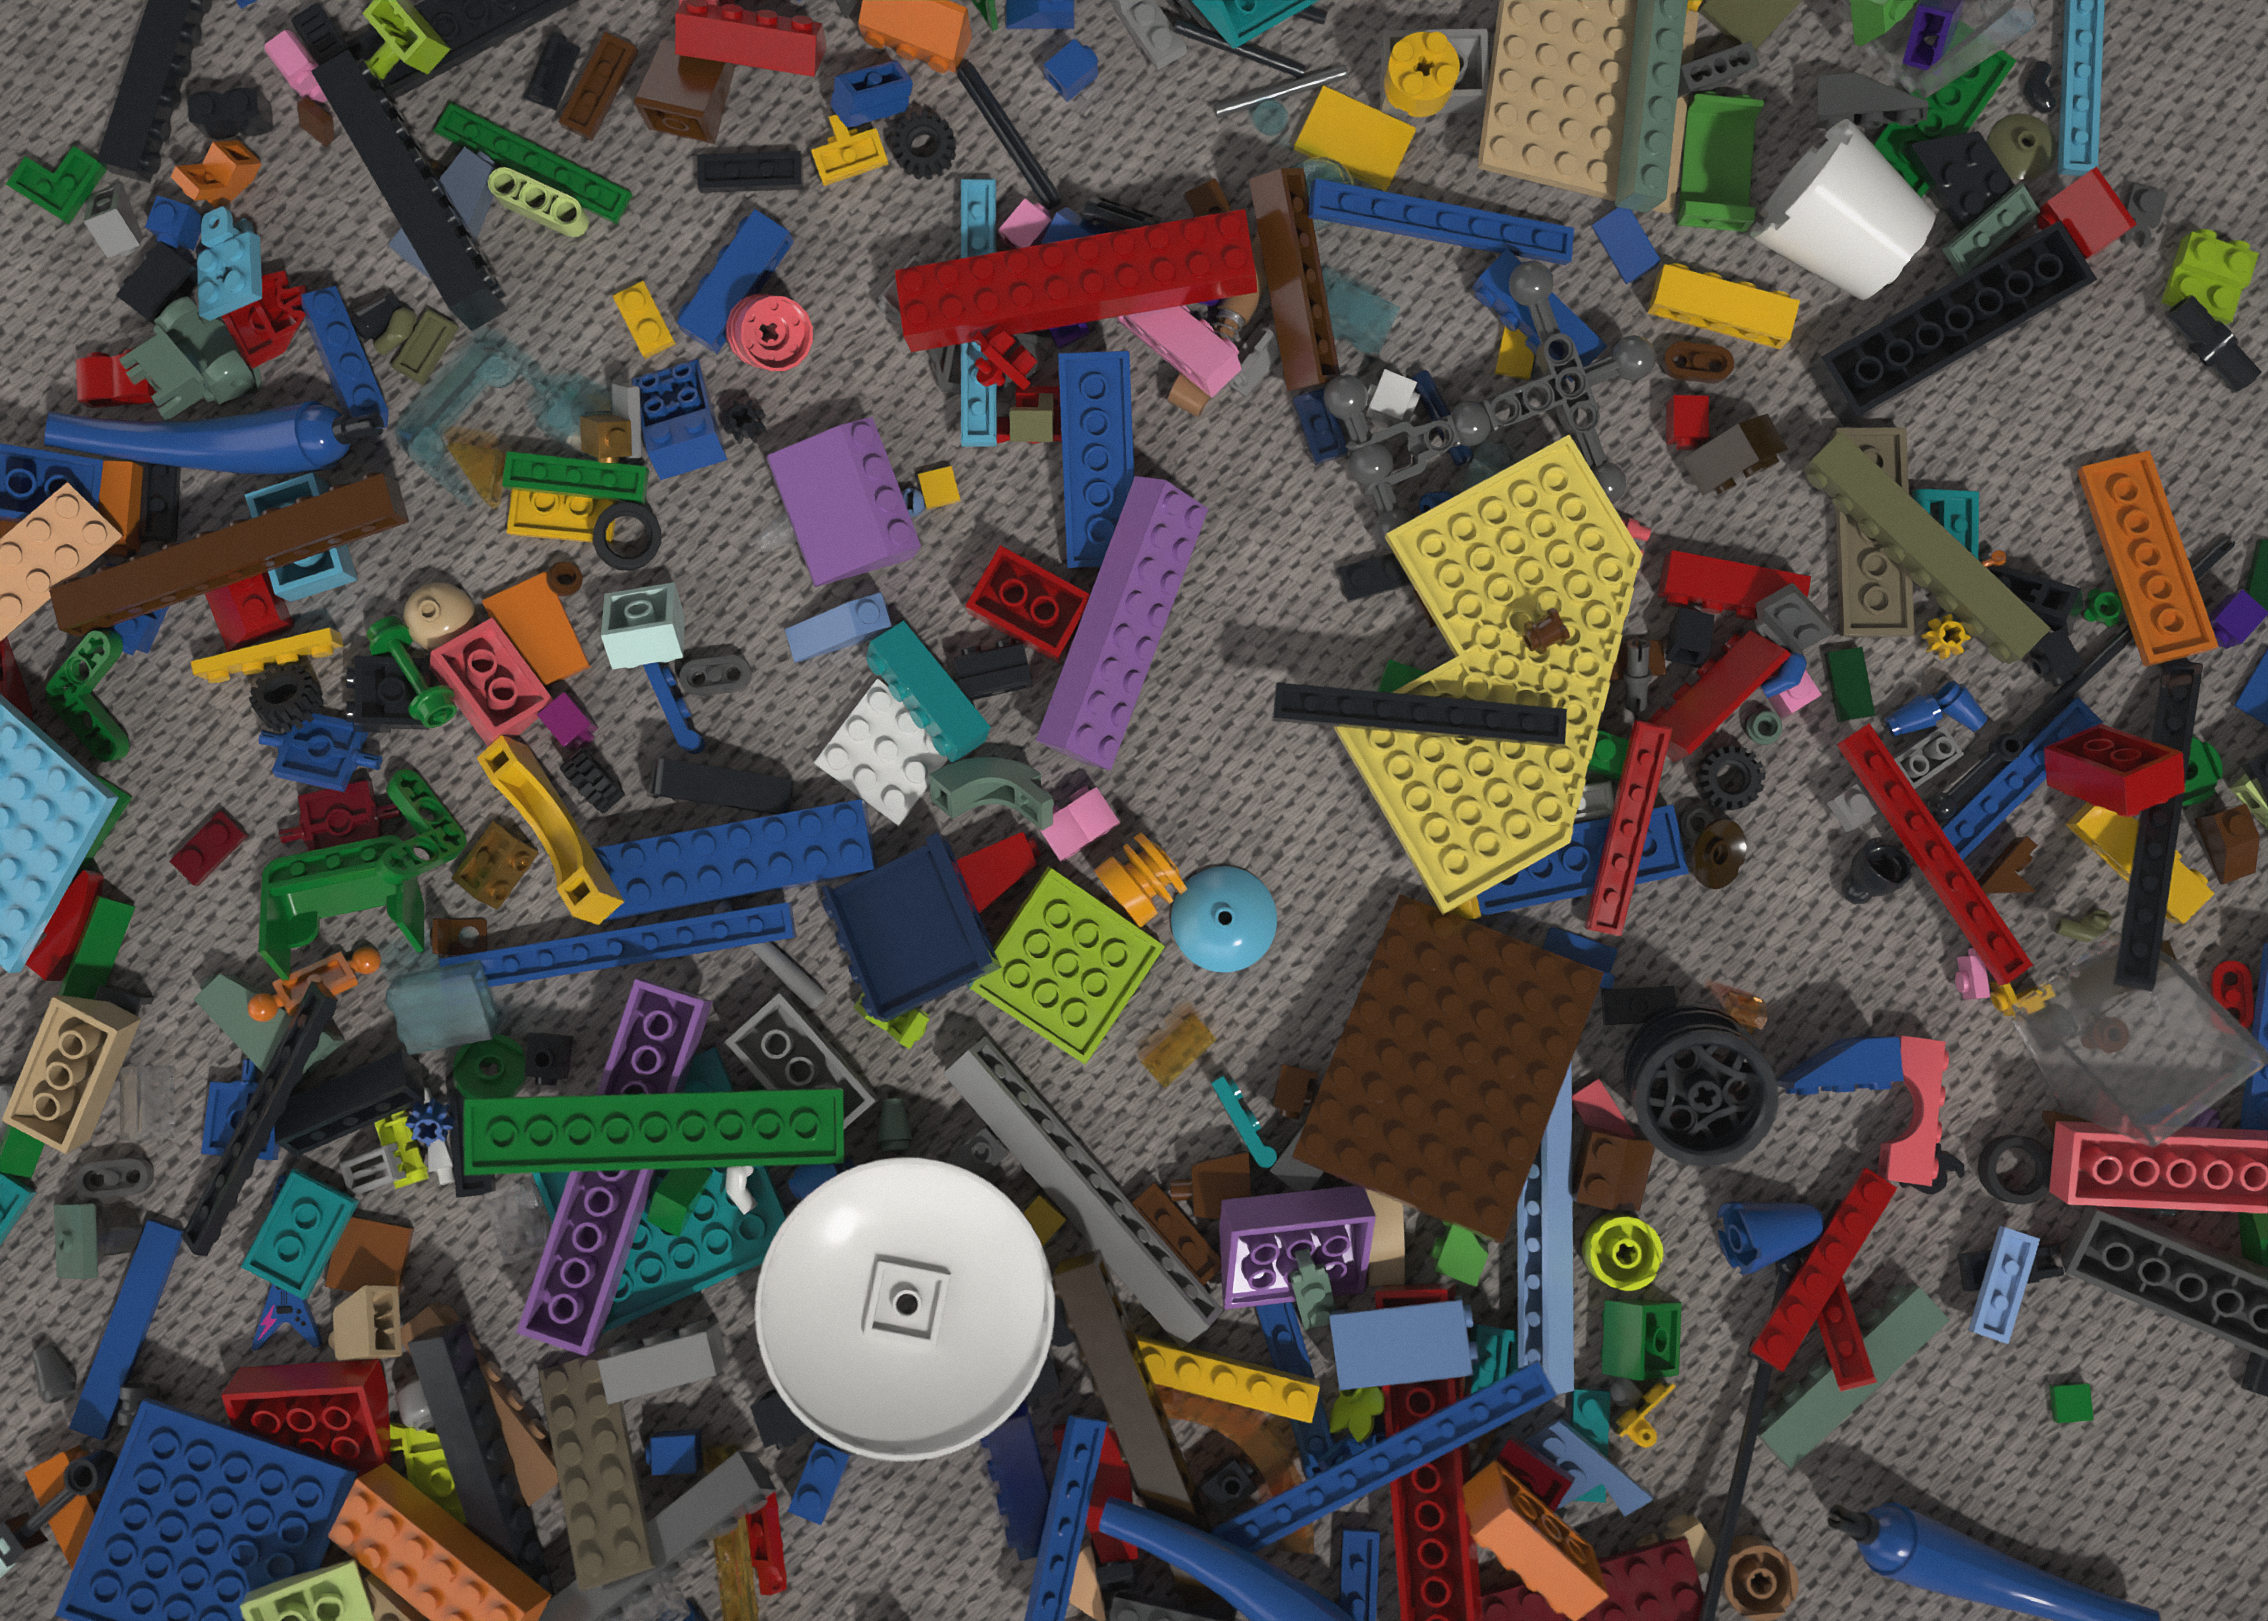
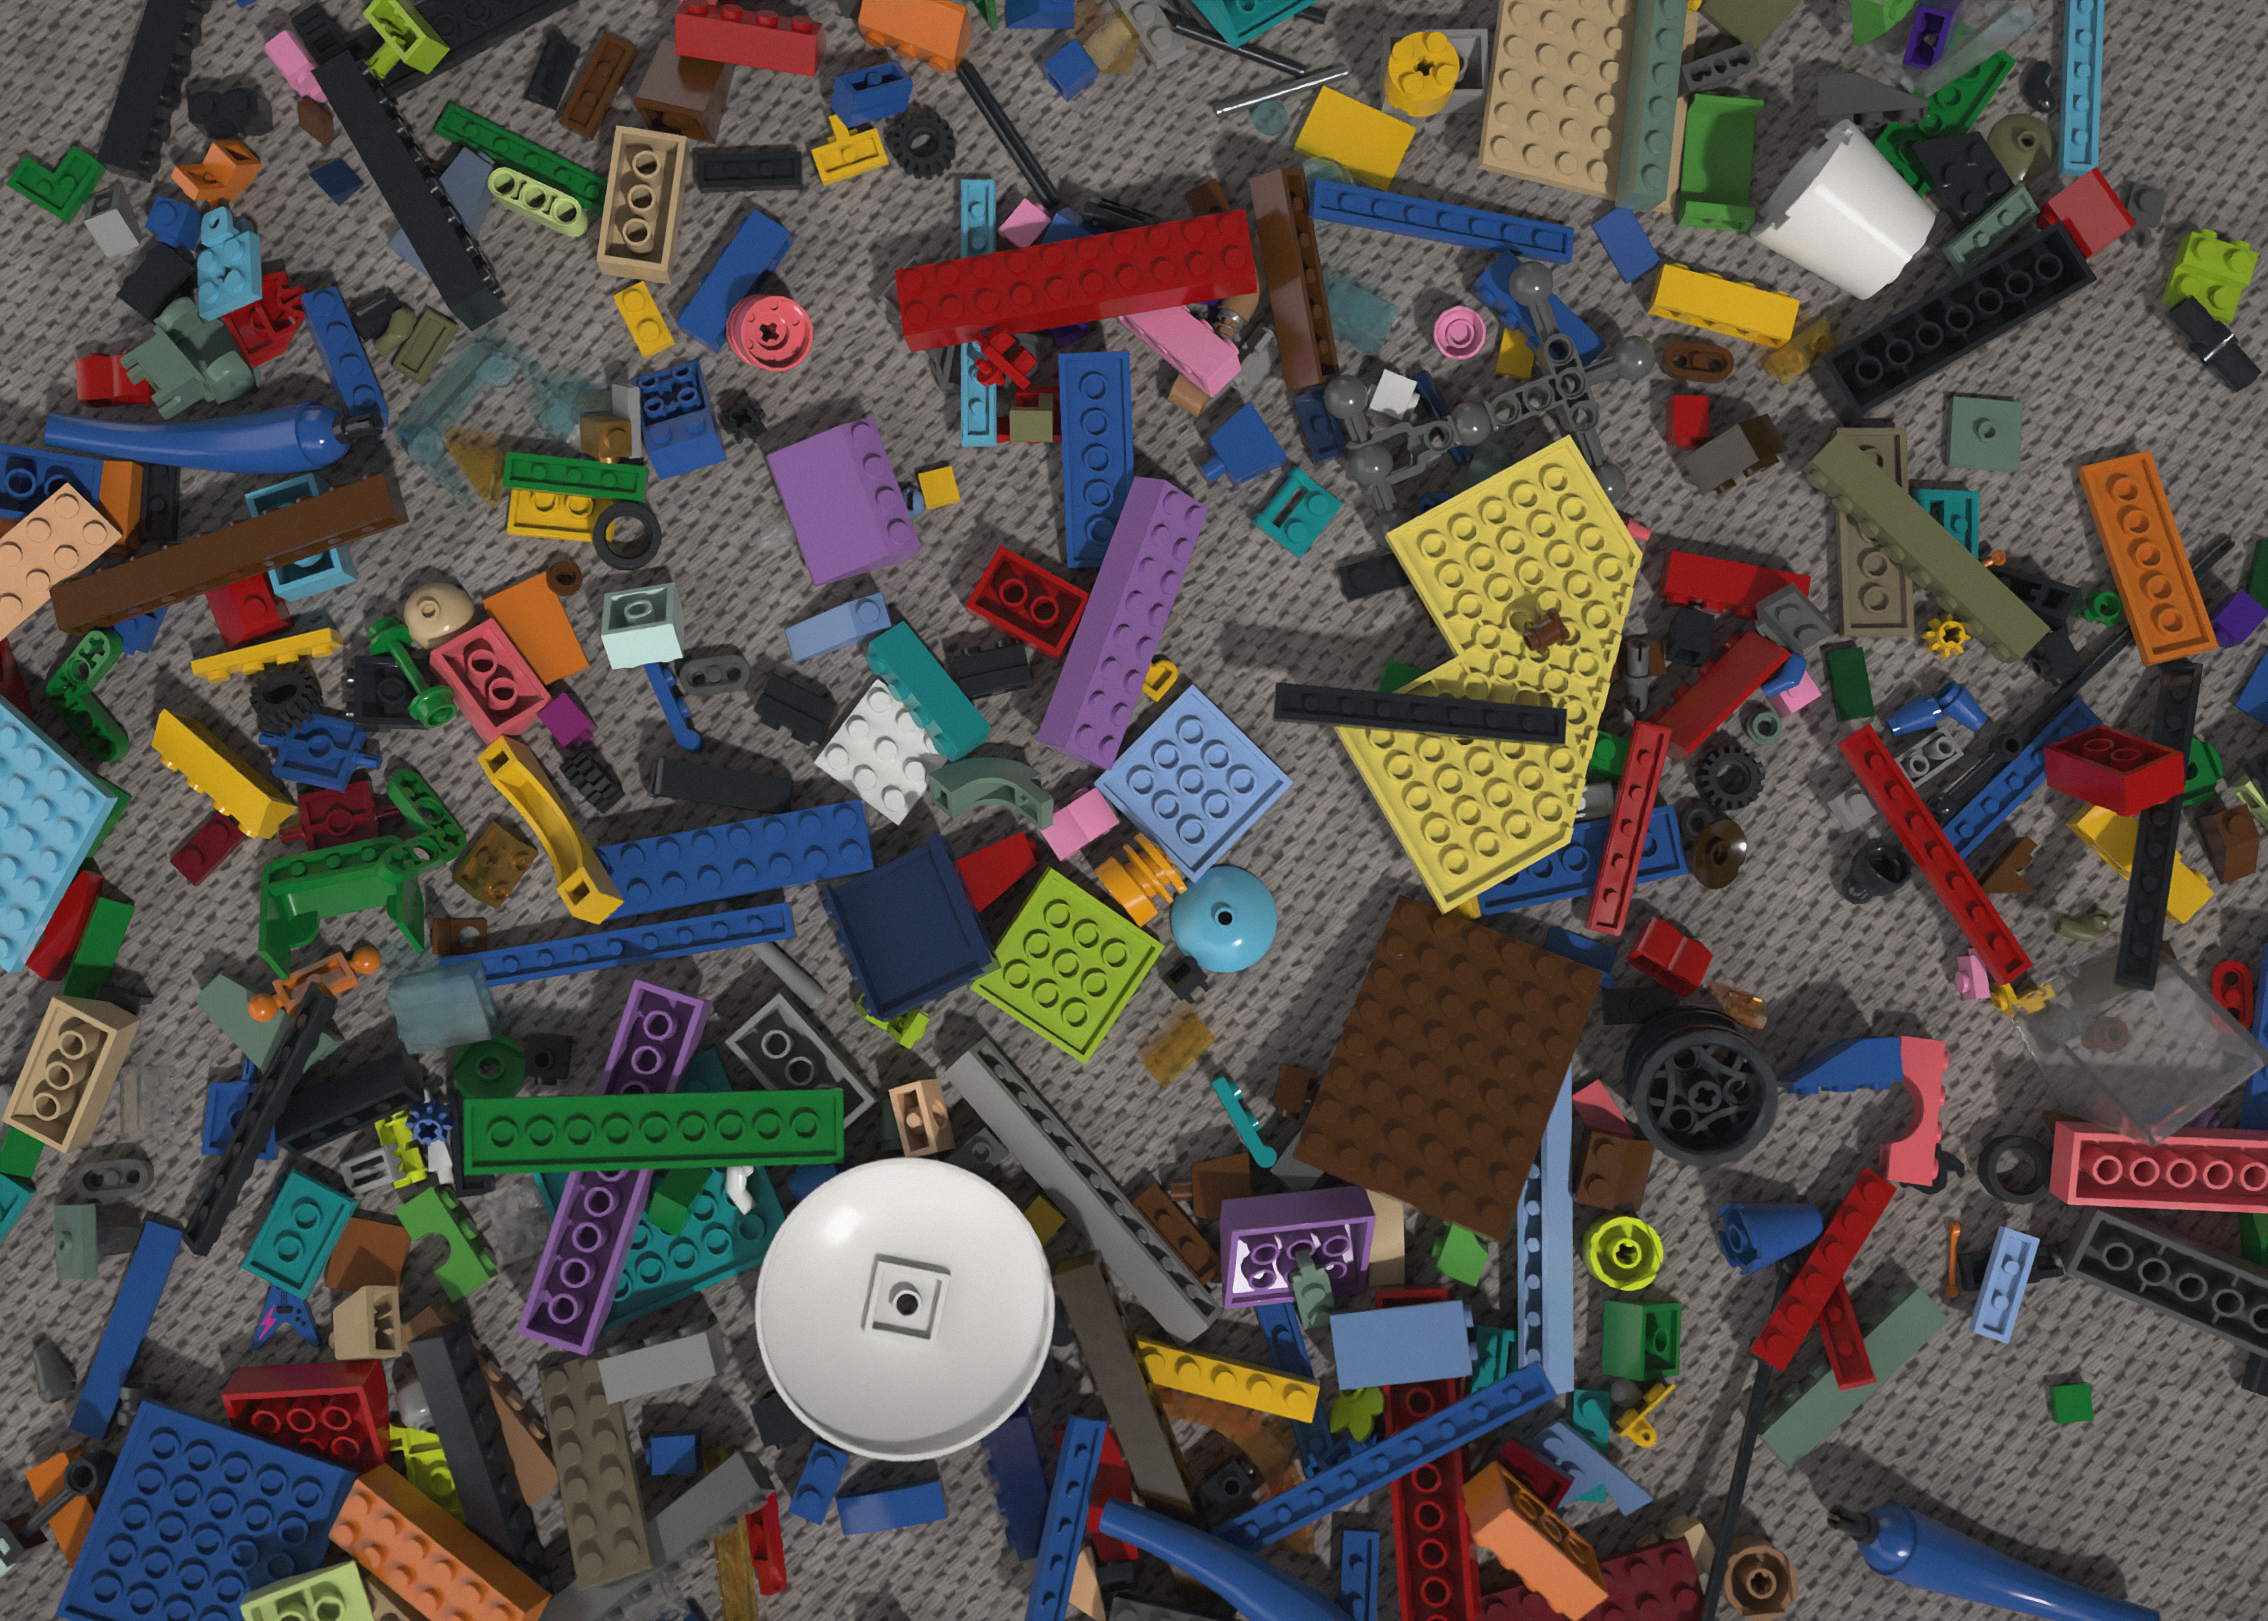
none -> yellow slope [151,708,298,839]
none -> dark blue slope [309,158,364,207]
none -> bright green arch [395,1184,499,1303]
none -> tan brick [596,125,690,284]
none -> black brick [754,673,840,747]
none -> blue slope [836,1475,949,1535]
none -> light nougat brick [889,1078,956,1158]
none -> clear yellow slope [1083,8,1140,75]
none -> light blue plate [1093,684,1294,883]
none -> yellow tile [1141,660,1178,703]
none -> black tile [1161,956,1209,1004]
none -> blue torso [1198,402,1287,487]
none -> teal plate [1250,466,1343,560]
none -> bright pink hair [1432,305,1486,360]
none -> red brick [1626,917,1713,997]
none -> clear yellow hinge [1762,316,1838,386]
none -> orange hinge [1944,1222,1960,1298]
none -> sand green plate [1945,396,2023,473]

